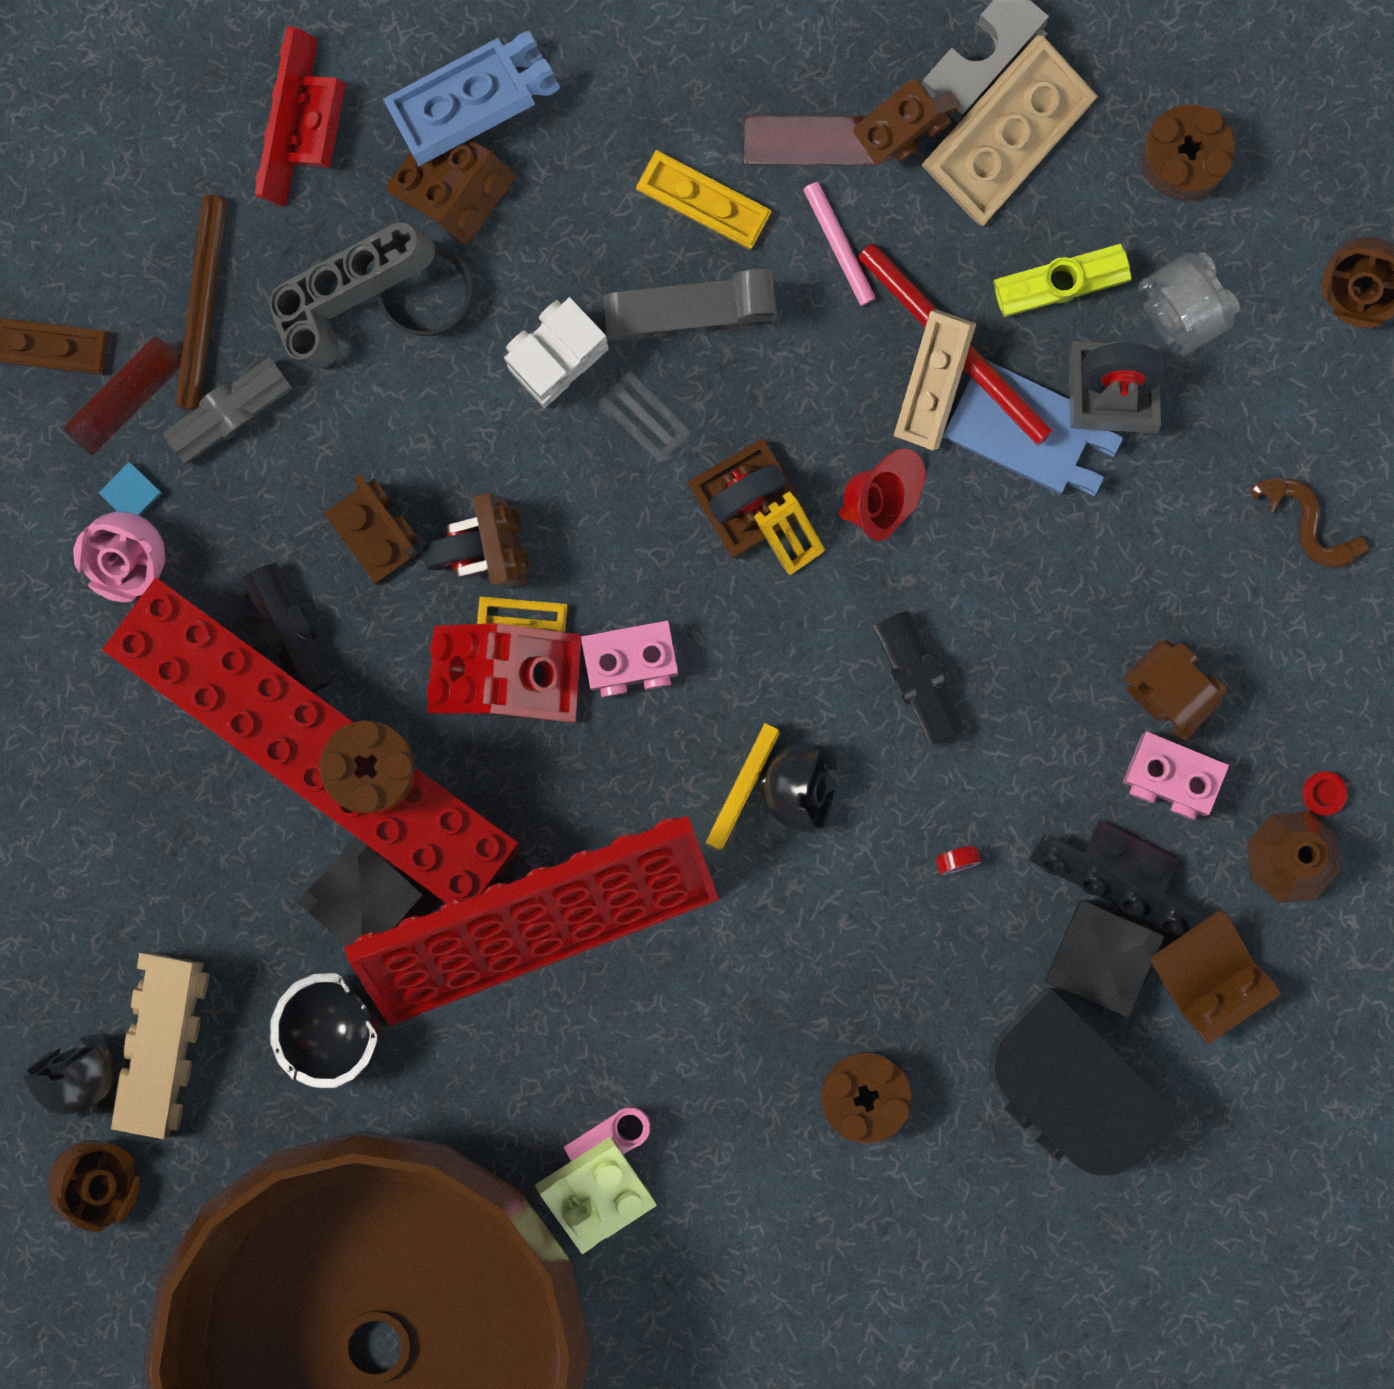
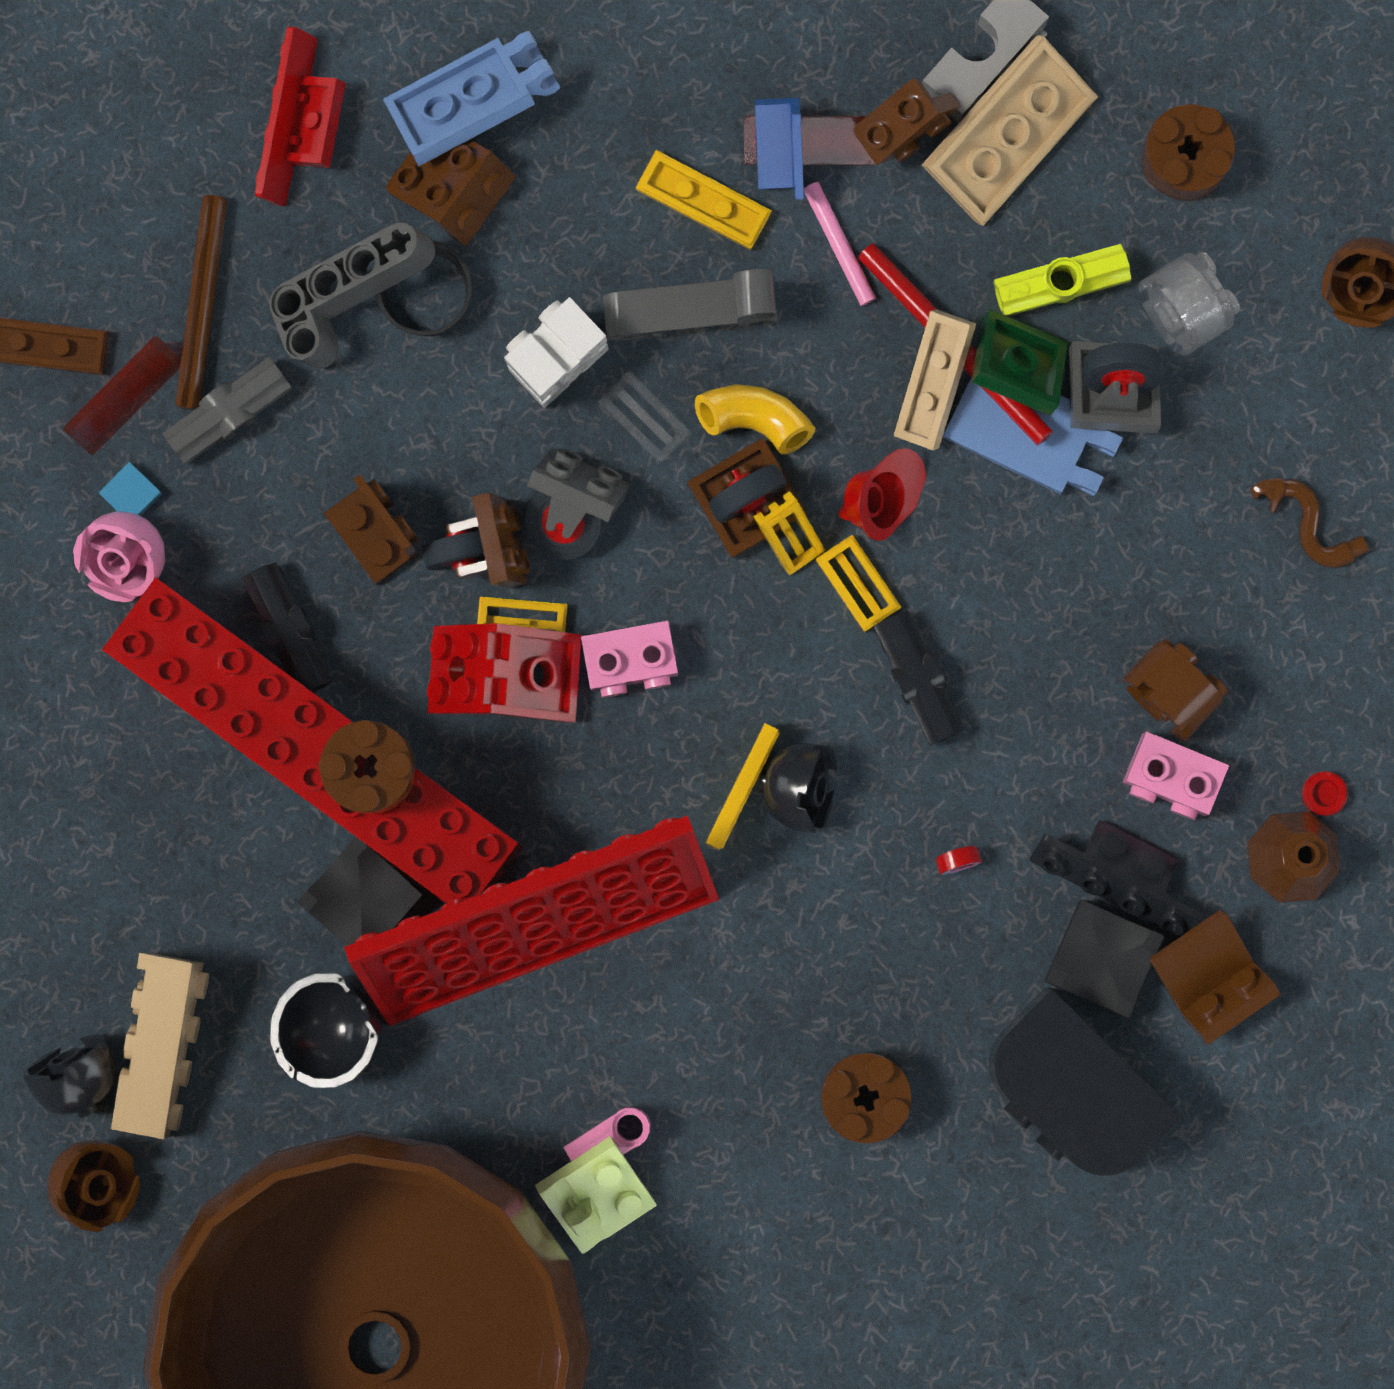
none -> dark grey plate [525,448,631,560]
none -> yellow cylinder [695,384,815,454]
none -> panel [754,98,804,199]
none -> yellow tile [816,535,901,633]
none -> dark green plate [972,309,1068,416]

